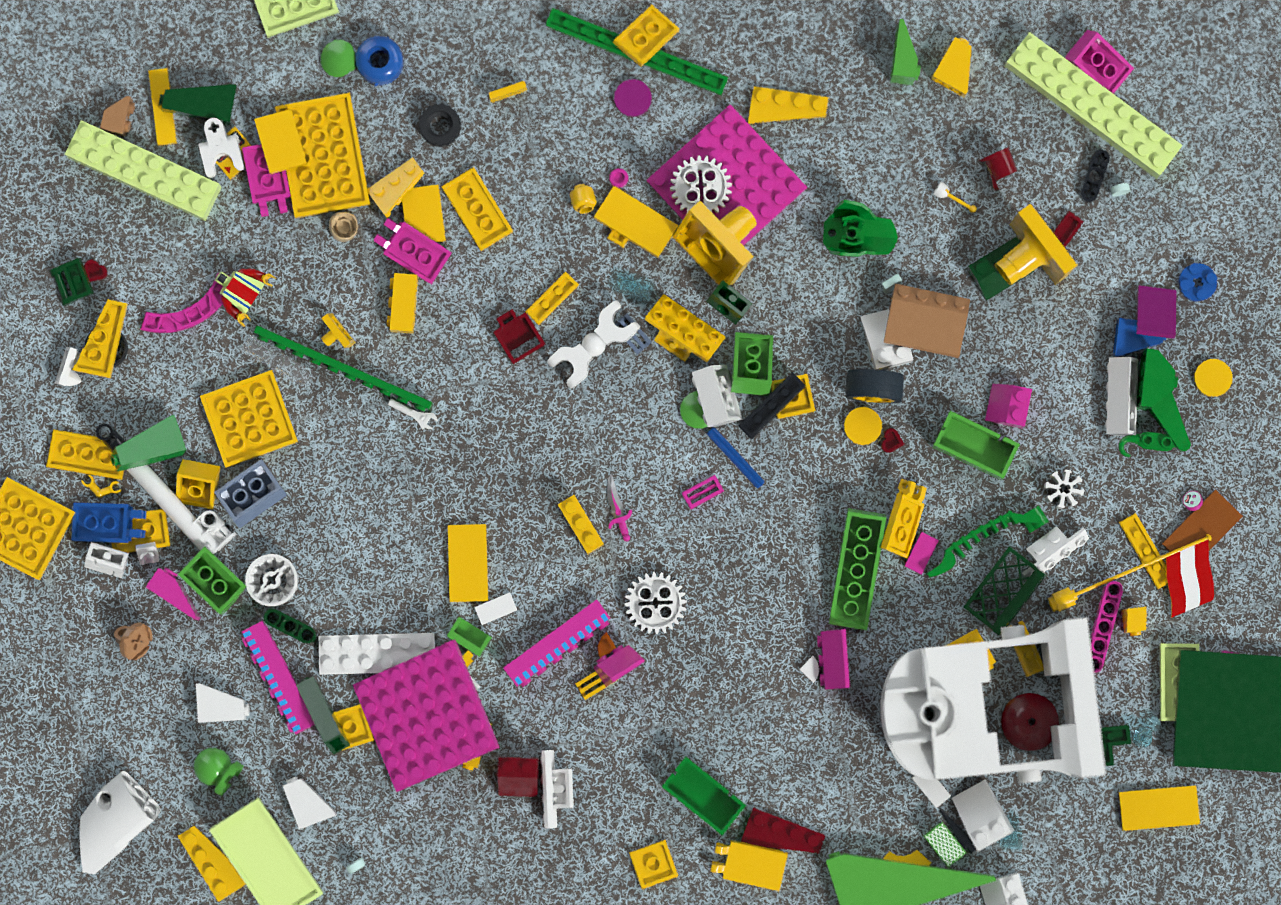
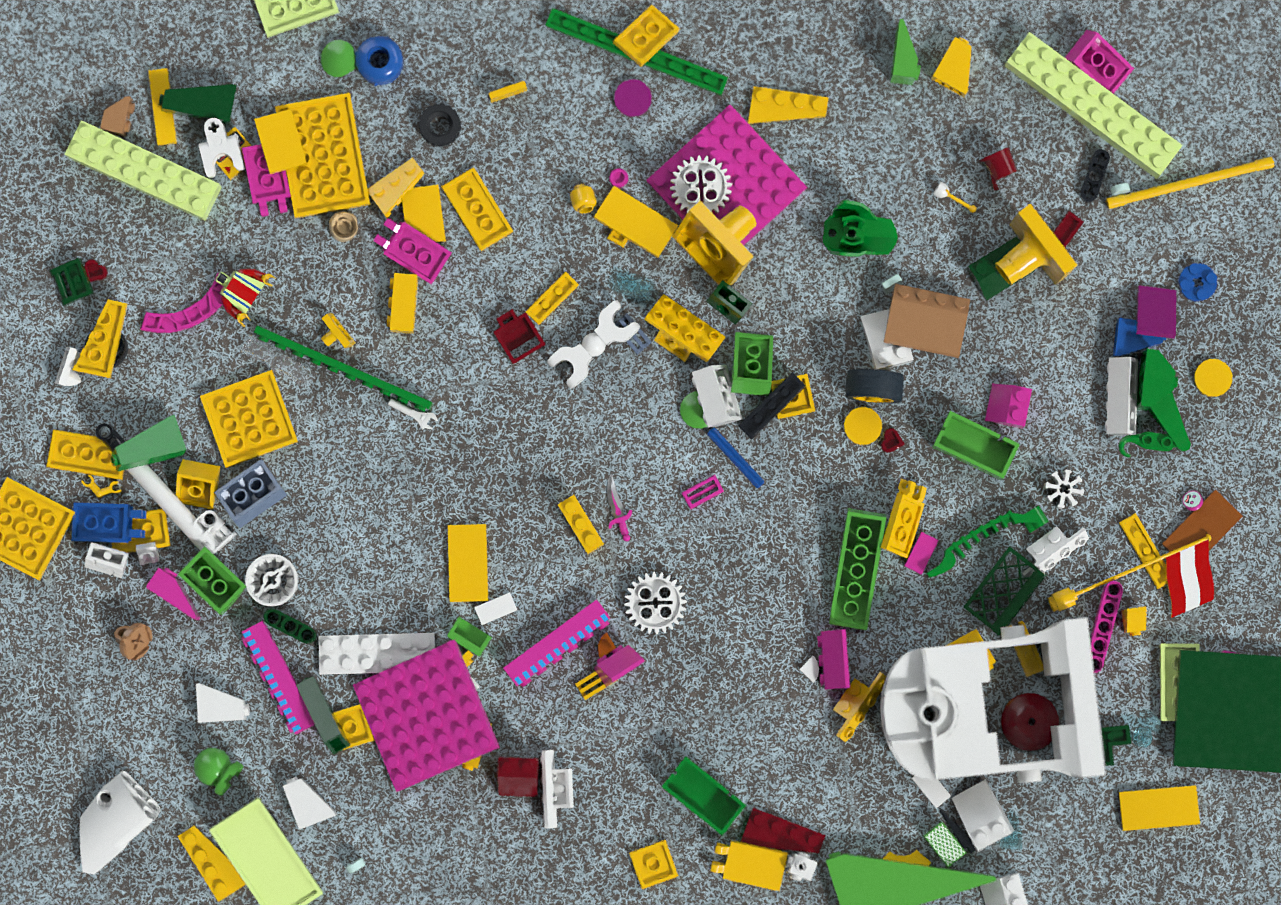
none -> white brick [785,852,818,882]
none -> yellow bracket [833,672,886,742]
none -> yellow piece [1106,156,1274,209]

